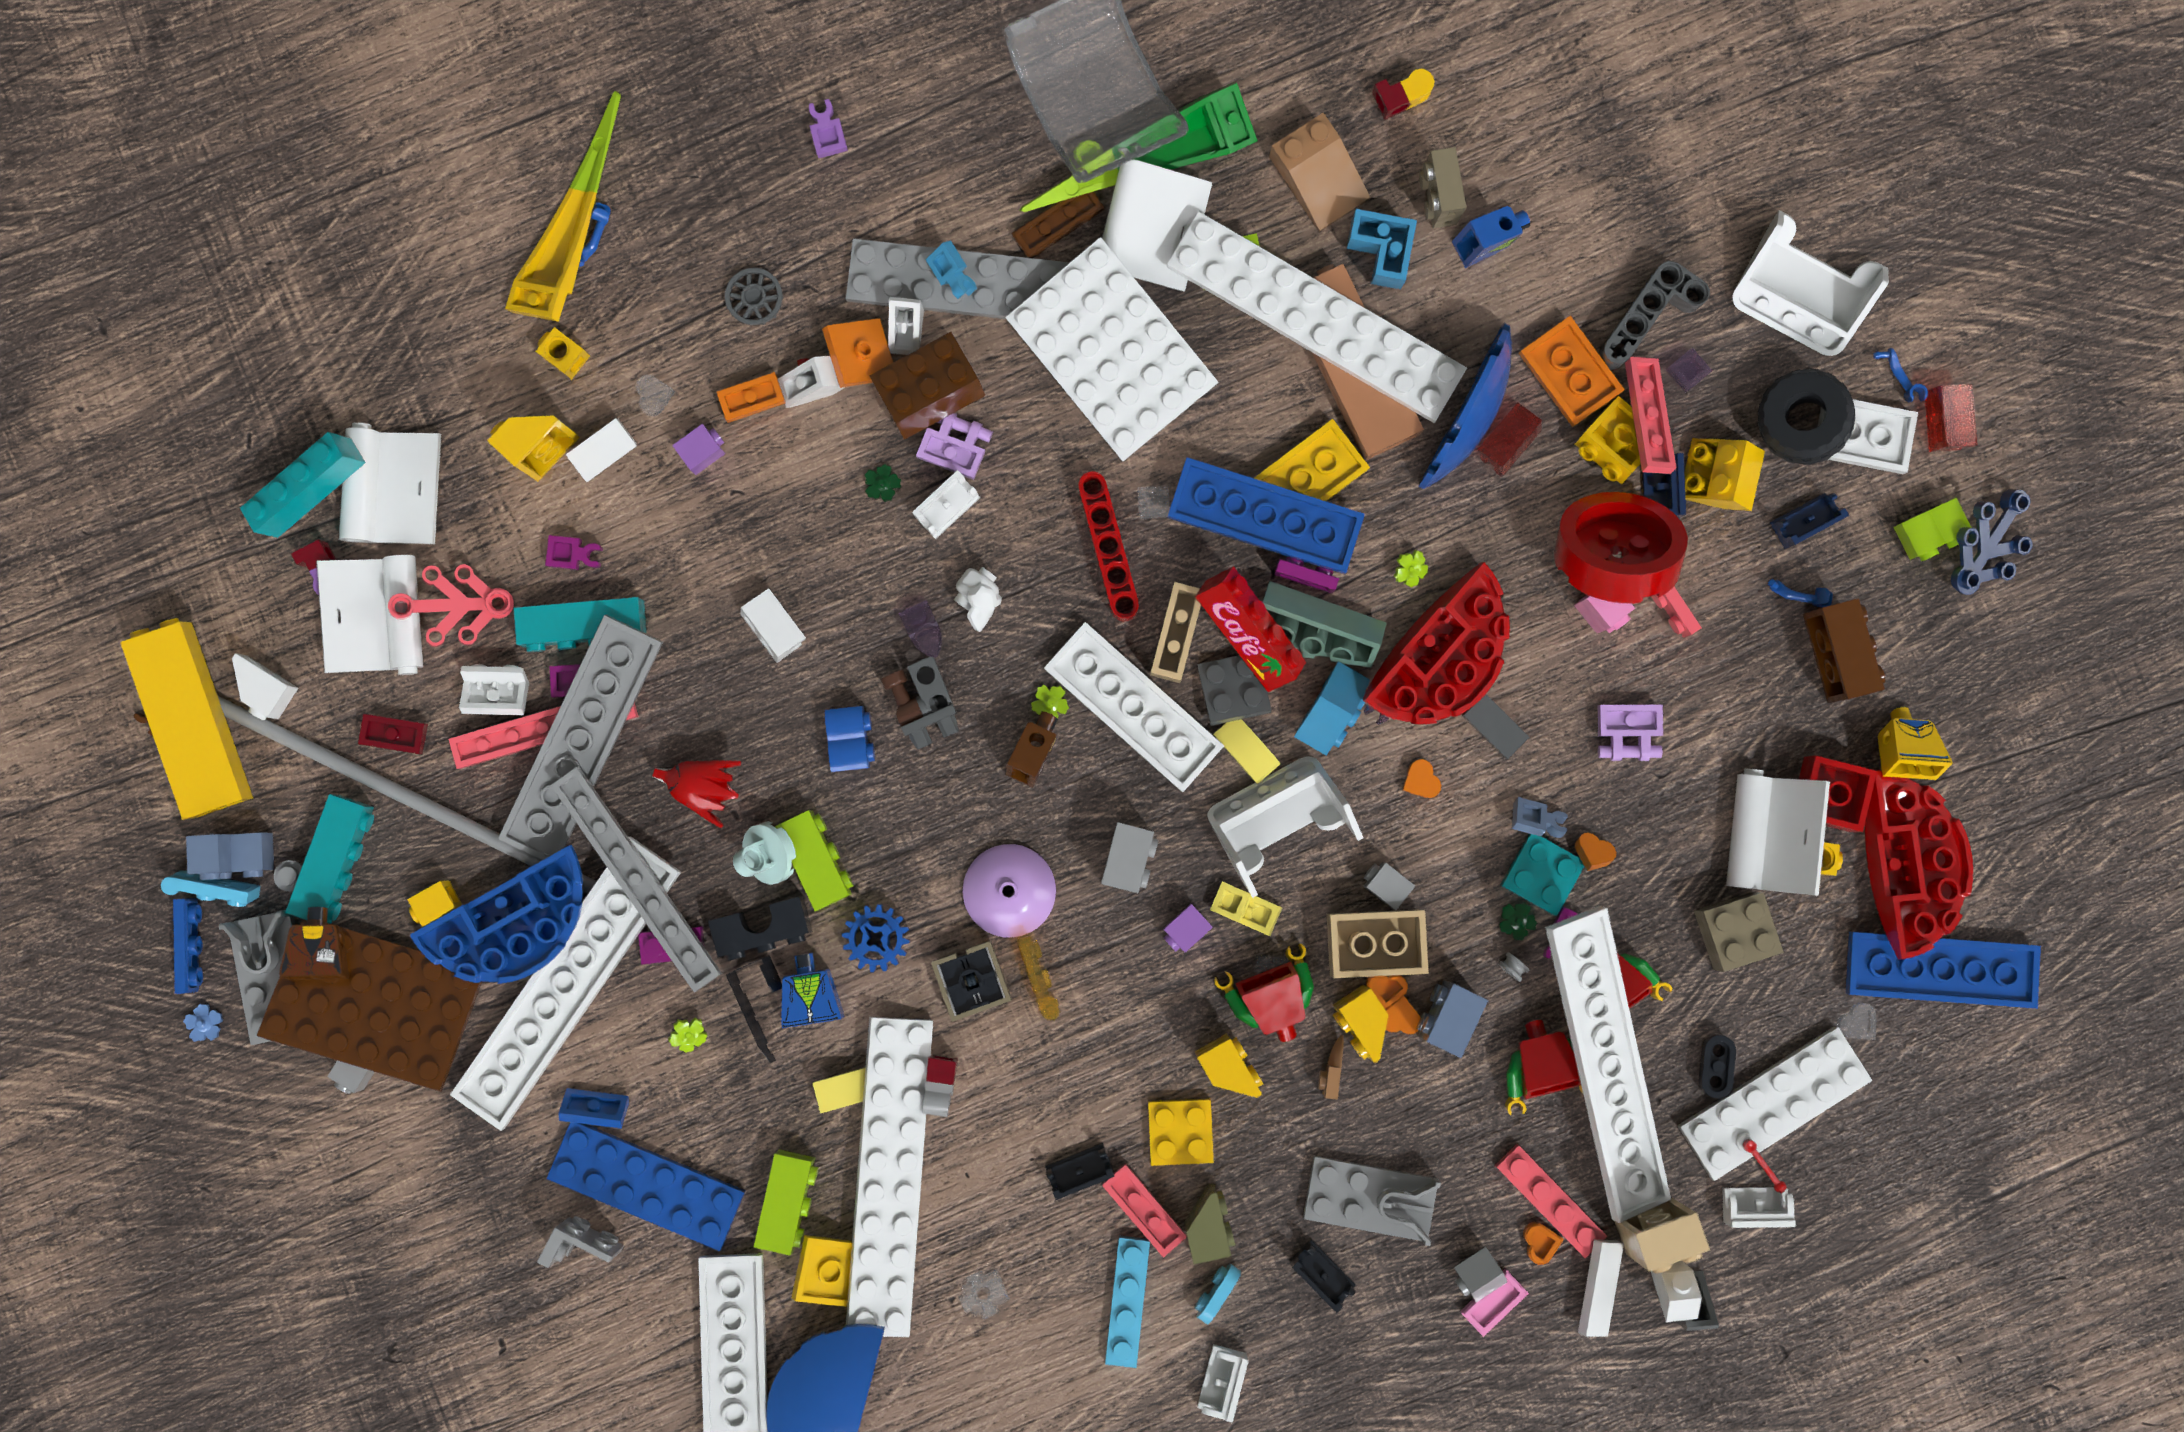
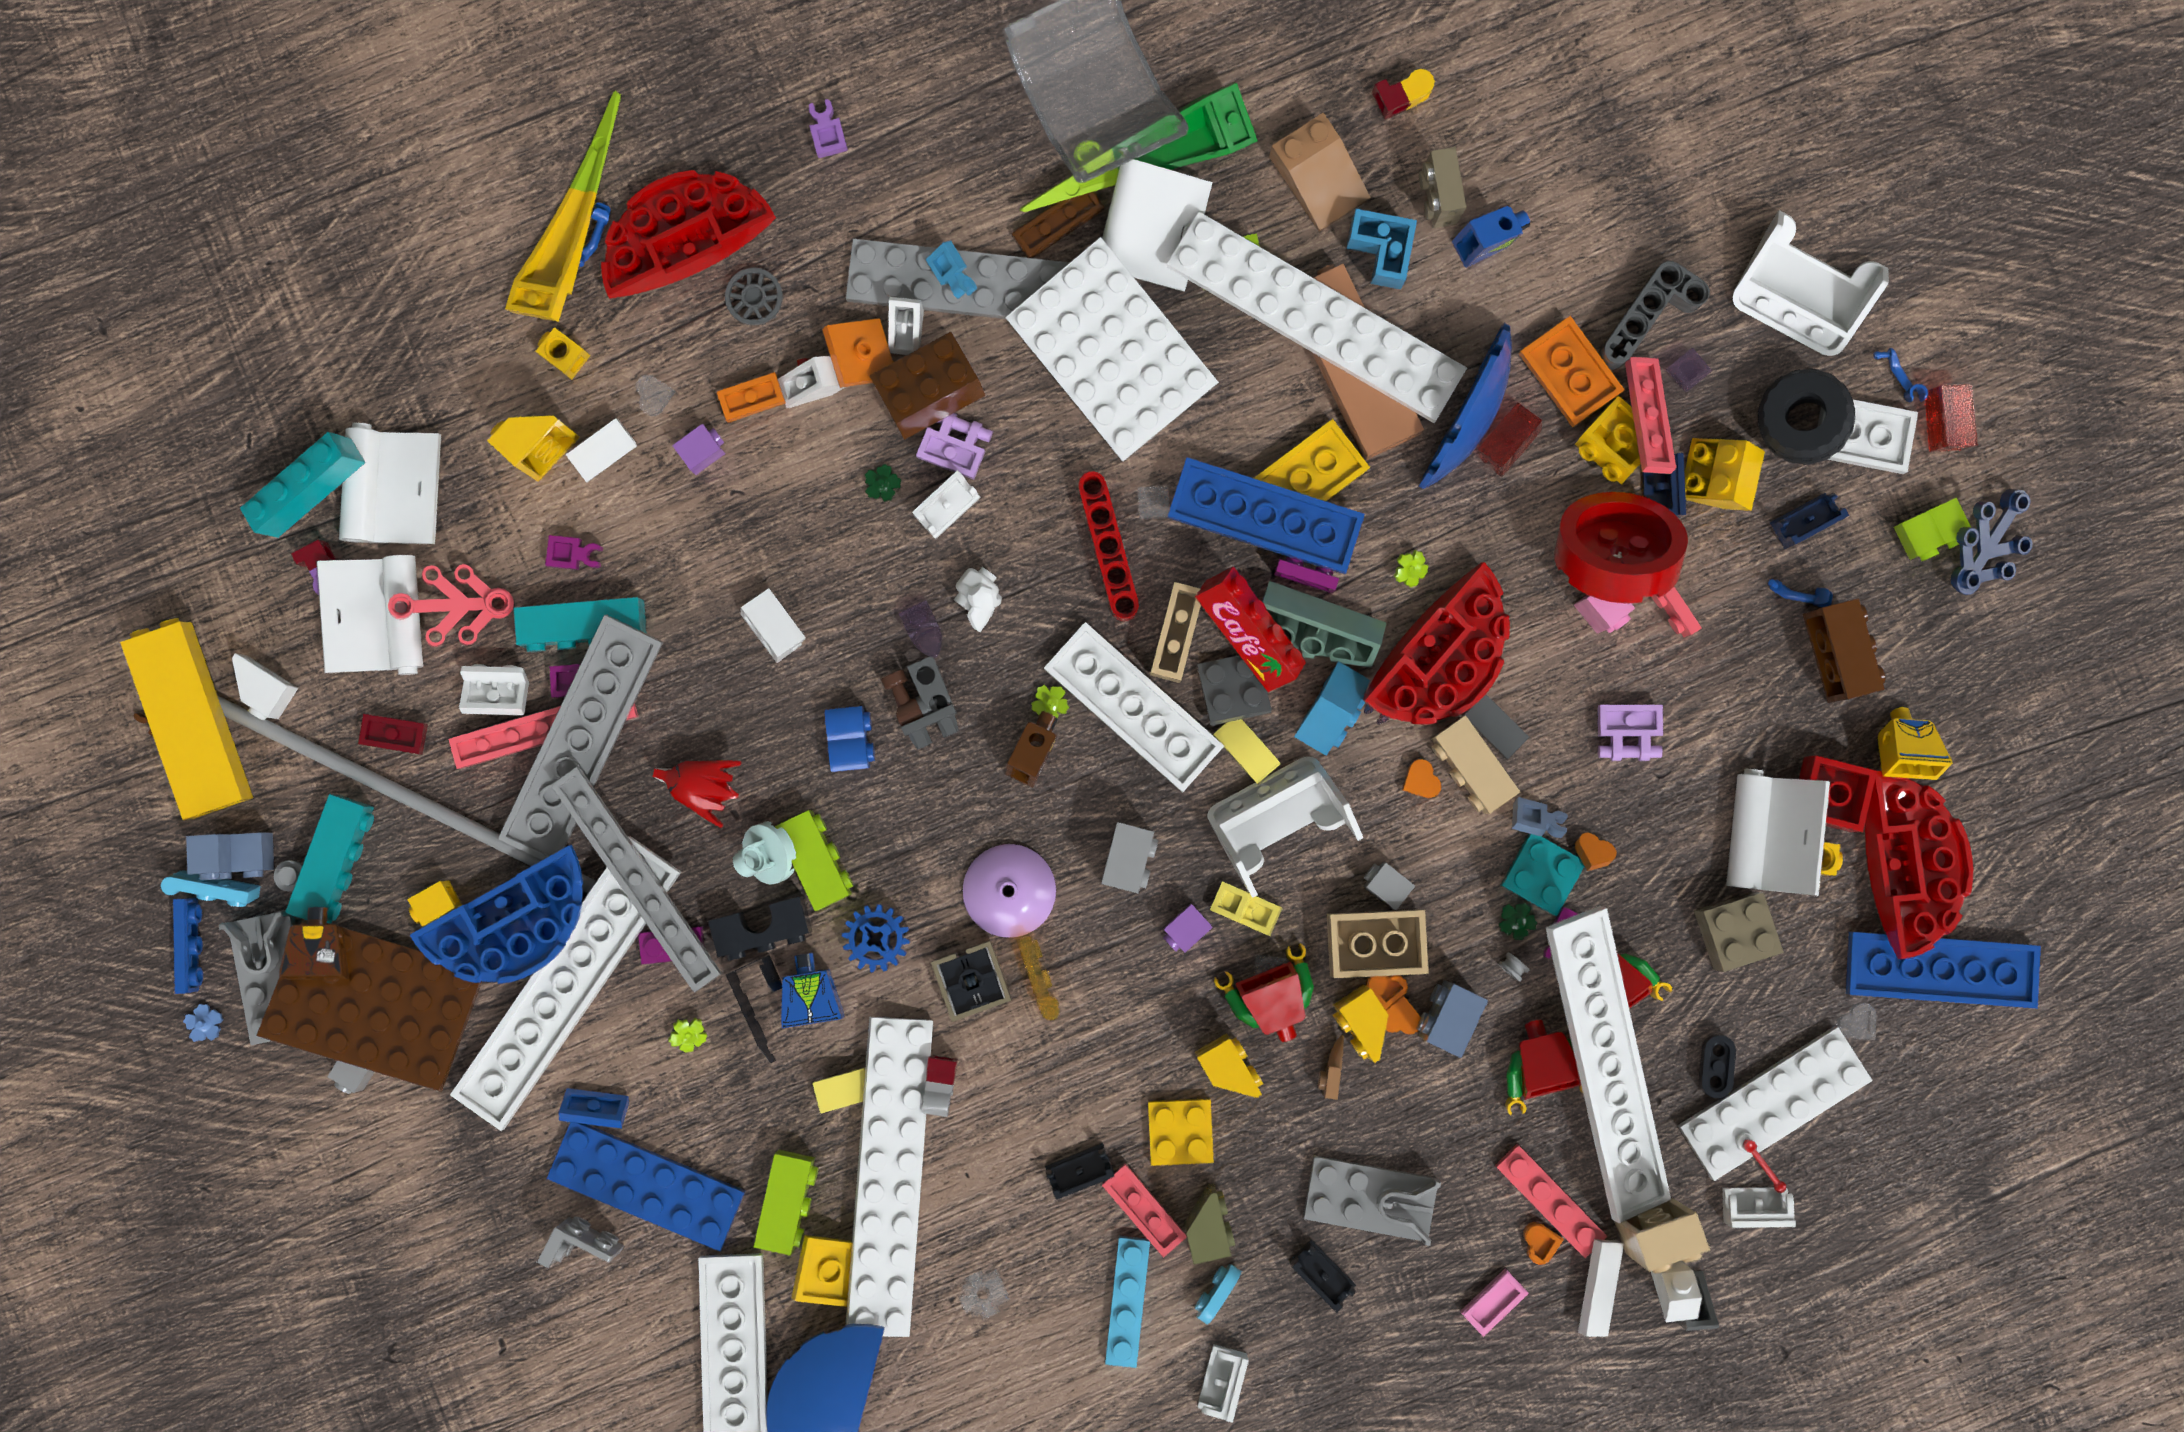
light grey brick [1454,1247,1508,1302] -> none
none -> red brick [601,170,776,299]
none -> tan brick [1431,715,1520,814]

